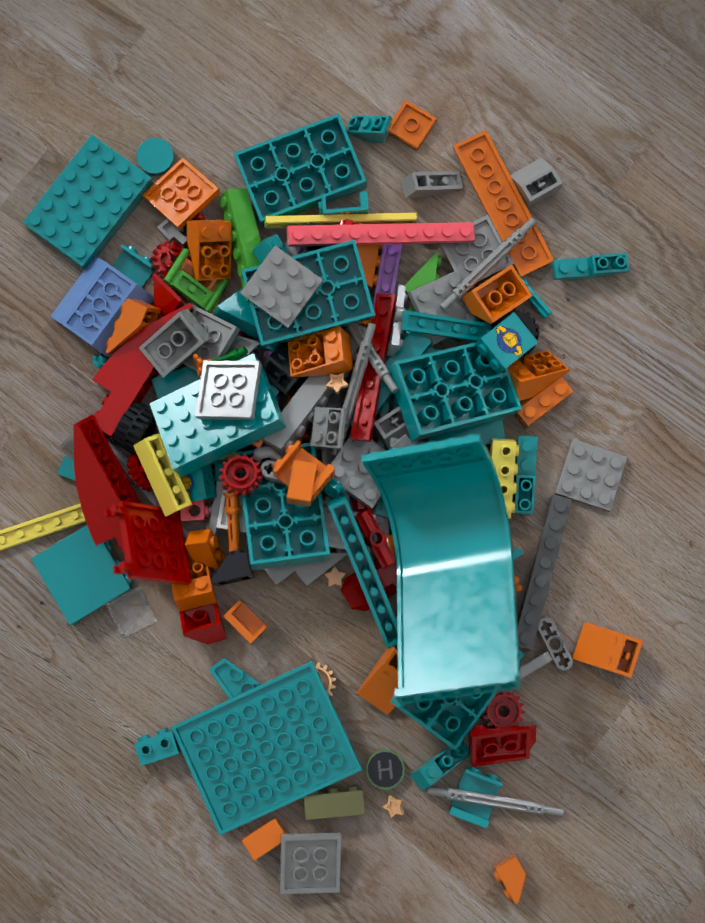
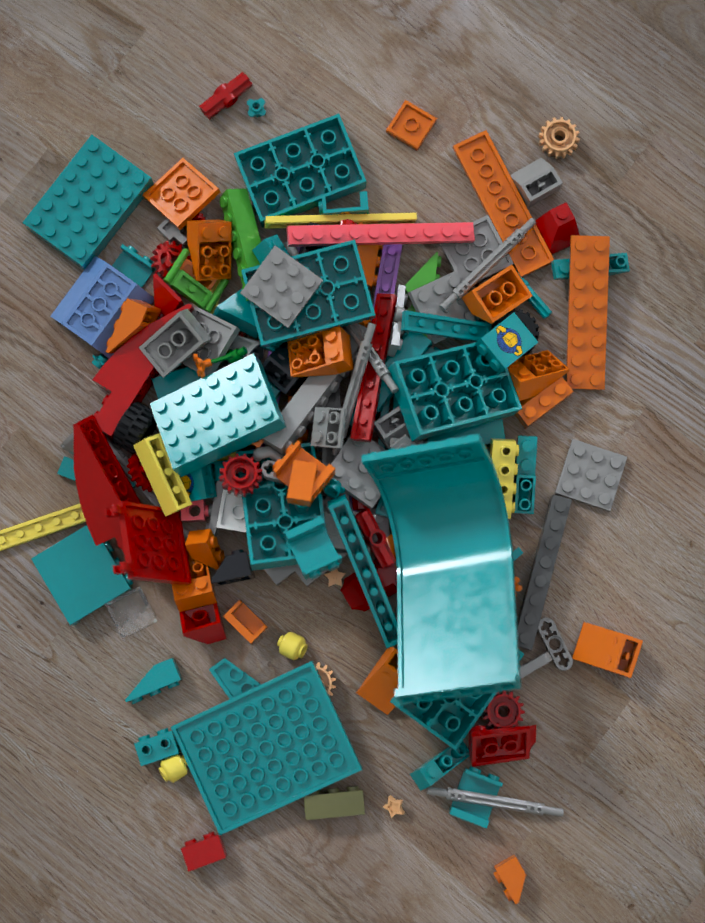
teal tile [136,138,174,175] -> none
plate [195,361,262,420] -> none
orange pin [223,492,242,551] -> none
orange panel [242,817,287,861] -> none
light grey plate [280,833,341,894] -> none
light nougat piece [326,373,349,395] -> none
teal slope [346,115,392,144] -> none
black tile [366,749,405,790] -> none
light grey slope [401,171,463,198] -> none
none -> teal slope [125,658,183,704]
none -> light yellow head [158,754,188,783]
none -> red piece [181,831,228,872]
none -> red piece [199,72,253,120]
none -> teal plate [247,98,266,117]
none -> light yellow head [277,632,308,660]
none -> teal panel [285,516,342,580]
none -> red slope [535,202,580,255]
none -> light nougat gear [538,117,580,159]
none -> orange plate [566,235,610,390]

